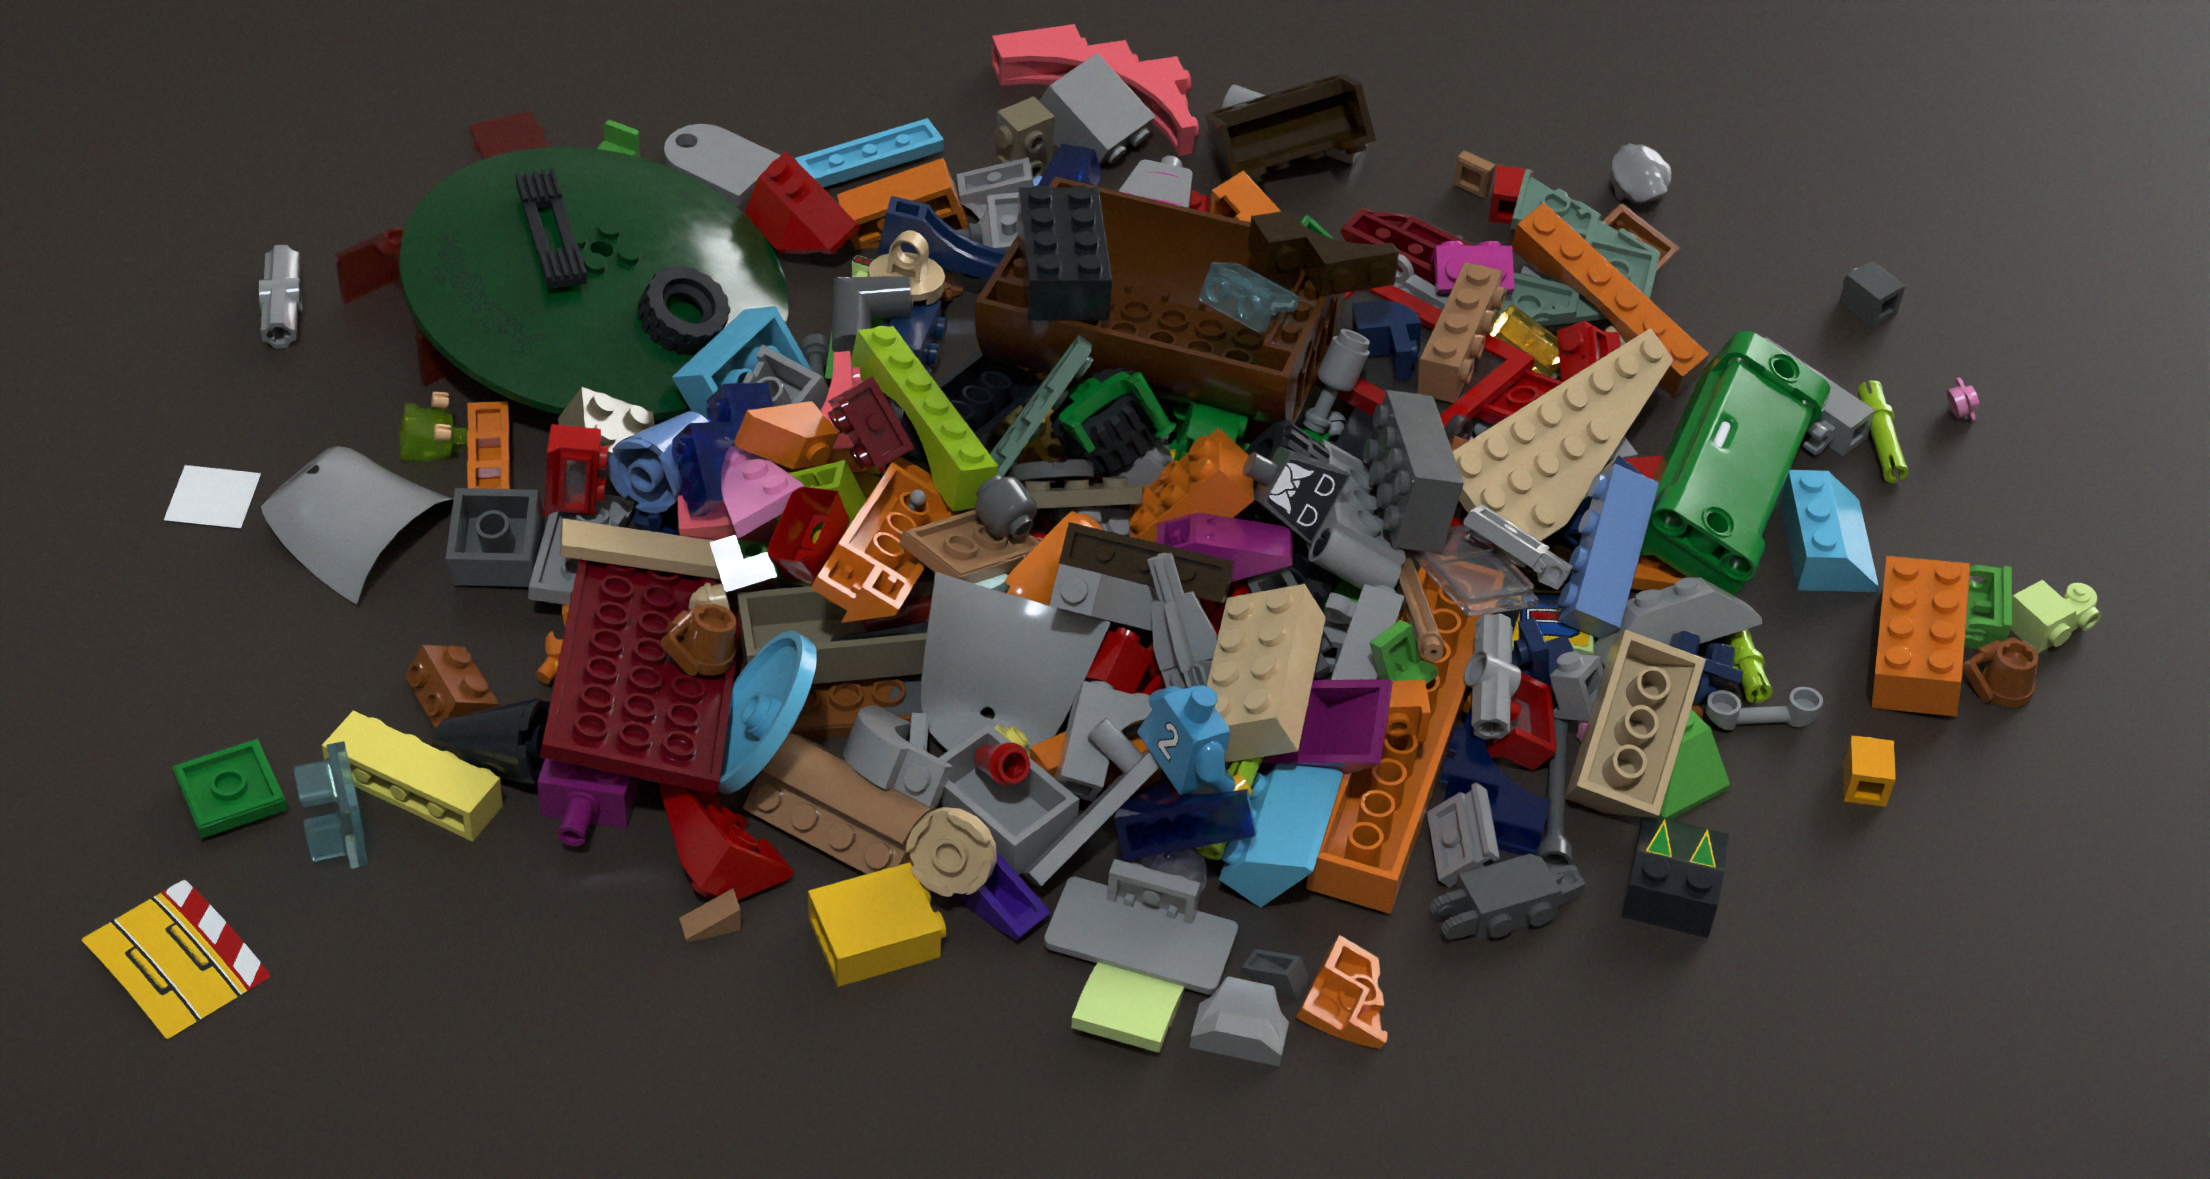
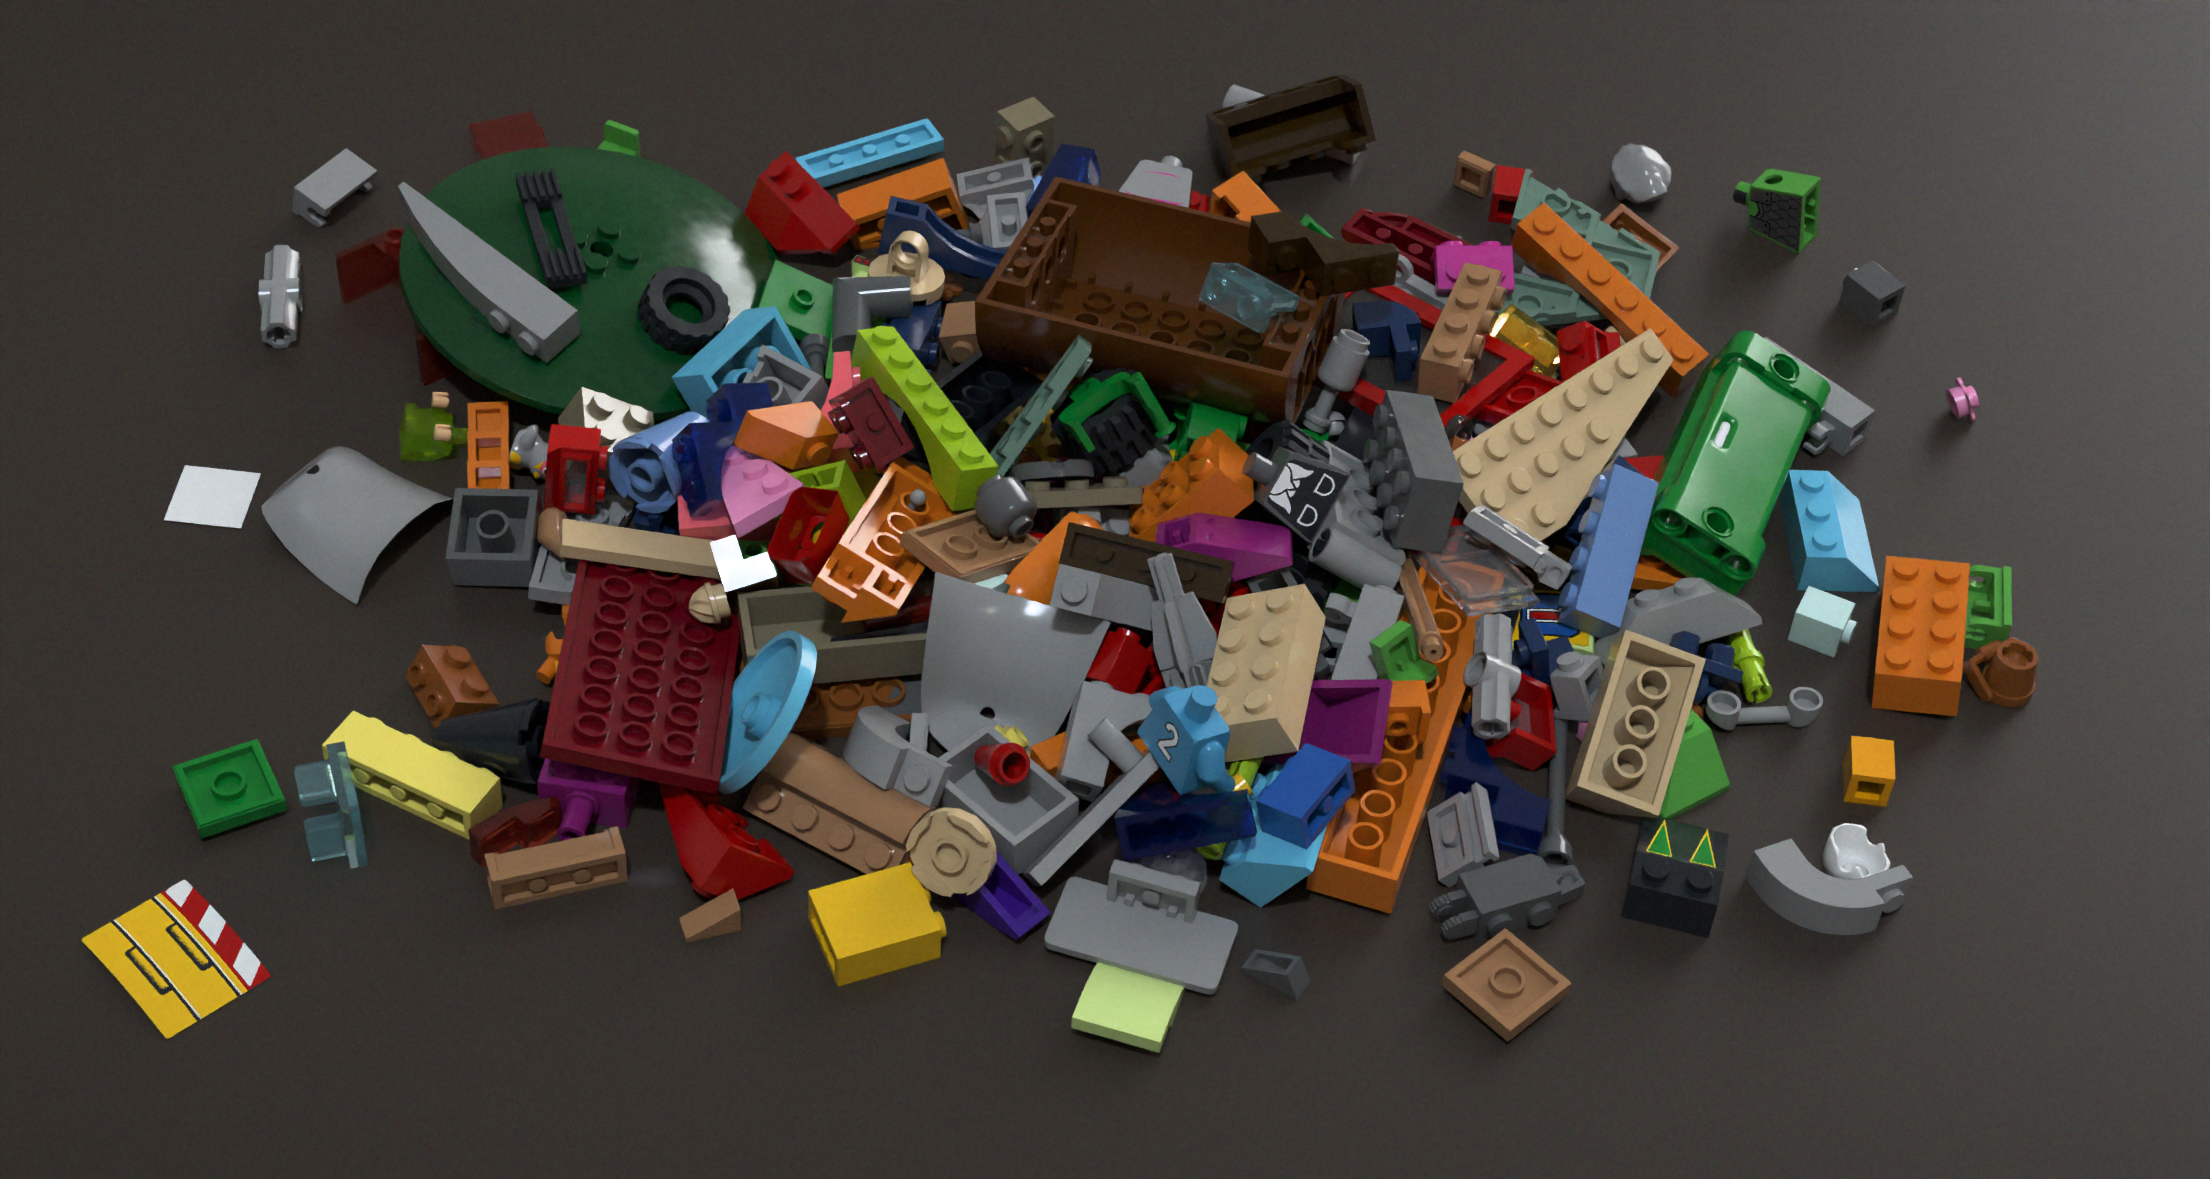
dark orange piece [661,604,736,676] -> none
light grey tile [664,124,781,207] -> none
coral arch [991,24,1199,156] -> none
black brick [1017,185,1112,321] -> none
light grey slope [1039,53,1156,169] -> none
light grey slope [1189,976,1289,1067] -> none
orange slope [1296,935,1388,1049] -> none
lime pin [1857,380,1909,483] -> none
yellowish green brick [2011,580,2102,653] -> none
none -> light grey hinge [292,148,377,227]
none -> light grey slope [398,181,581,363]
none -> clear red slope [468,797,562,868]
none -> medium nougat container [484,826,628,910]
none -> light grey animal [509,425,571,483]
none -> medium nougat arm [537,507,572,561]
none -> green plate [757,260,833,341]
none -> medium nougat brick [939,301,980,364]
none -> blue brick [1256,743,1356,850]
none -> medium nougat plate [1442,928,1572,1042]
none -> torso [1733,169,1821,254]
none -> light grey arch [1746,838,1913,935]
none -> light aqua brick [1787,586,1857,657]
none -> white hair [1822,823,1890,879]

